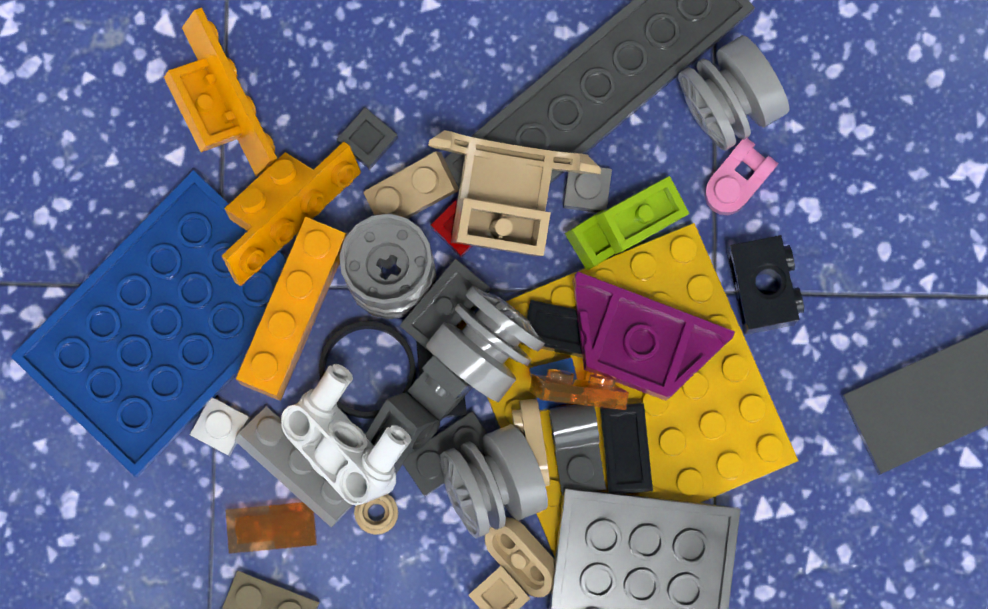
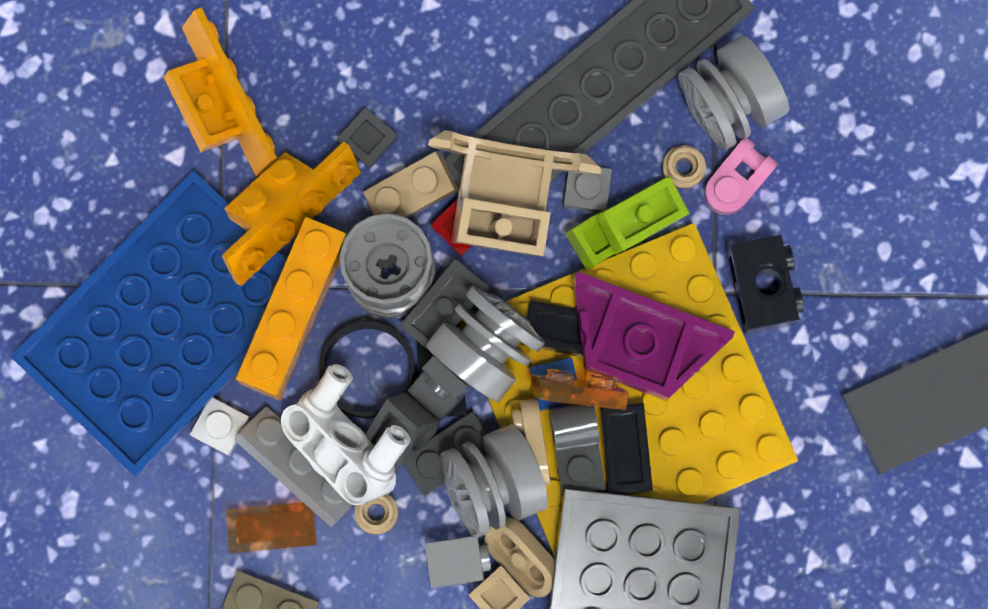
none -> light grey brick [425,536,491,589]
none -> tan plate [663,145,706,189]

